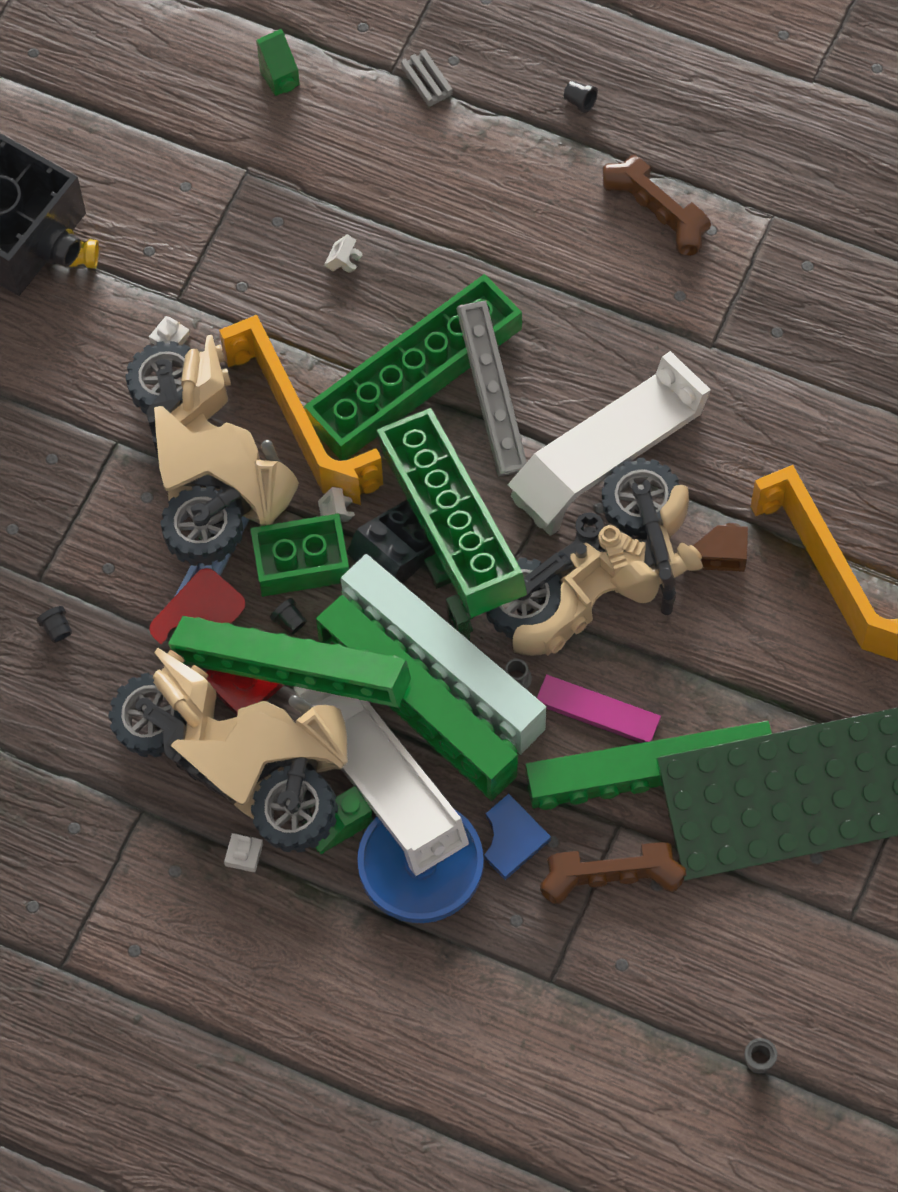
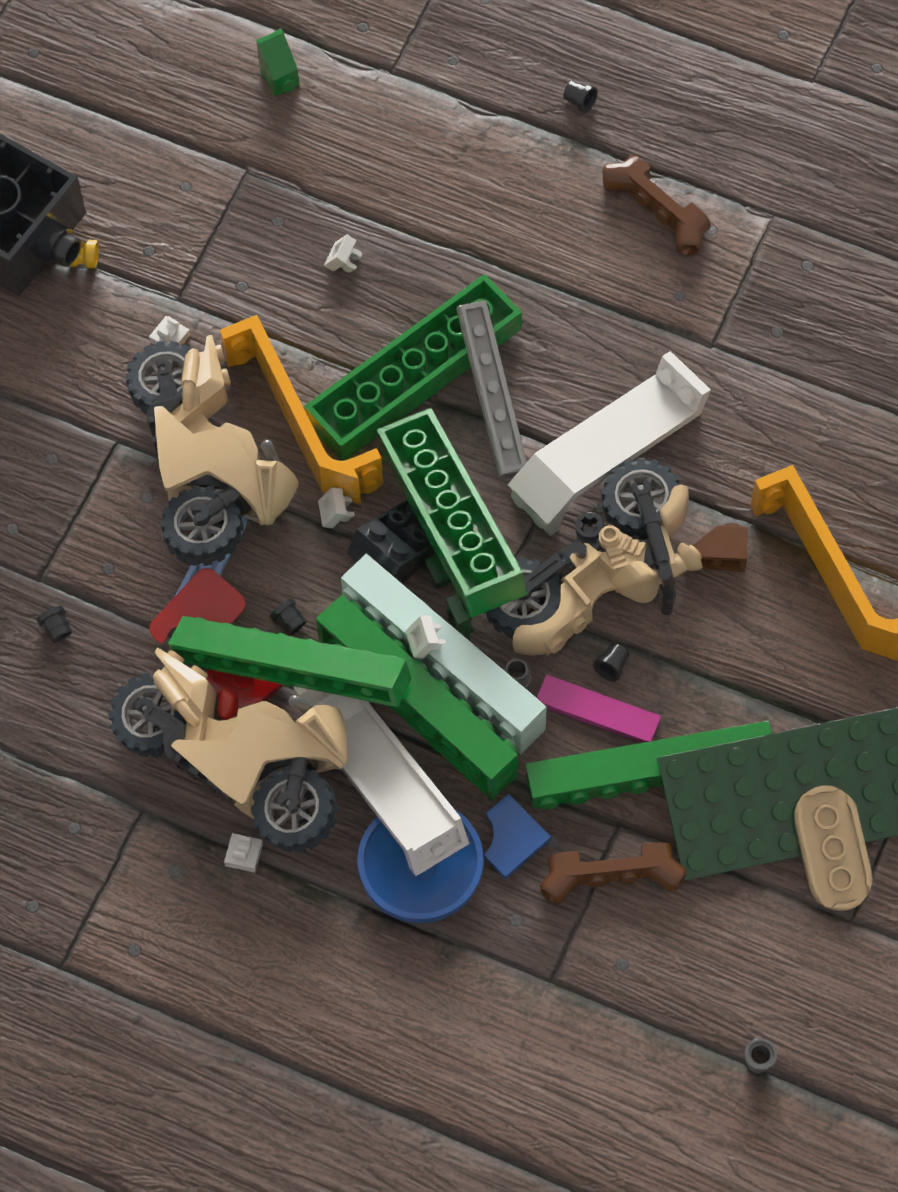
green brick [250,513,349,597] -> none
green slope [315,786,373,855] -> none
light grey tile [401,49,453,107] -> none
none -> red arm [217,688,239,721]
none -> white tile [406,616,446,658]
none -> black piece [593,643,629,681]
none -> tan tile [794,786,872,911]

